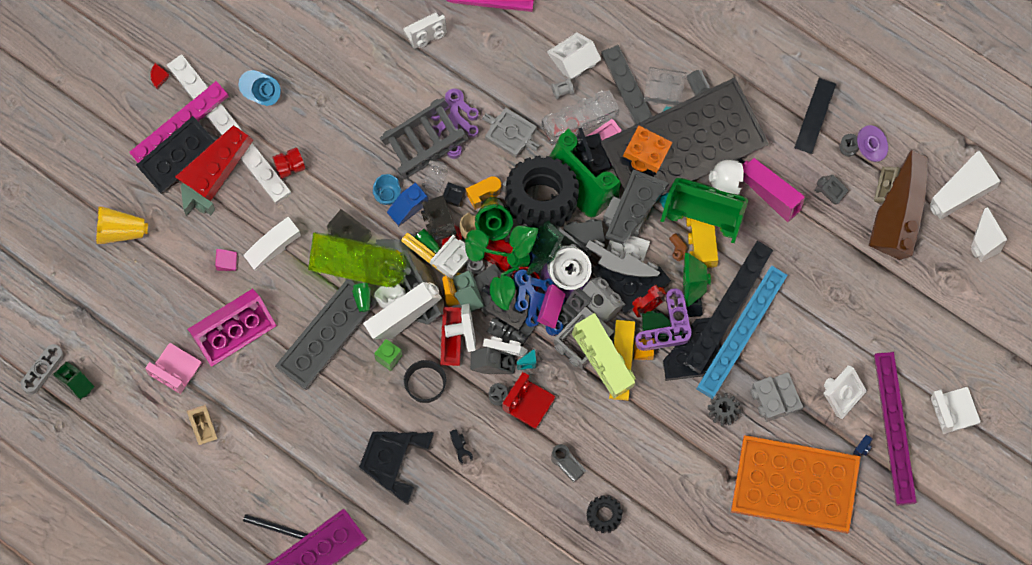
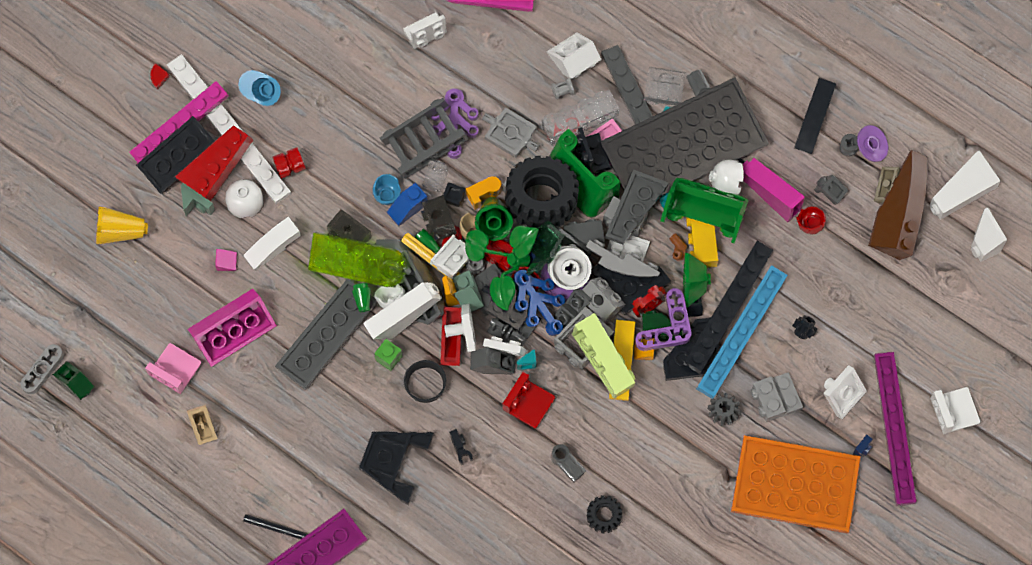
dark grey wheel [488,383,508,406] -> none
dark pink slope [537,284,566,329] -> none
orange plate [623,125,672,173] -> none
none -> white cylinder [225,179,263,218]
none -> black gear [792,315,818,340]
none -> red hair [796,206,826,235]

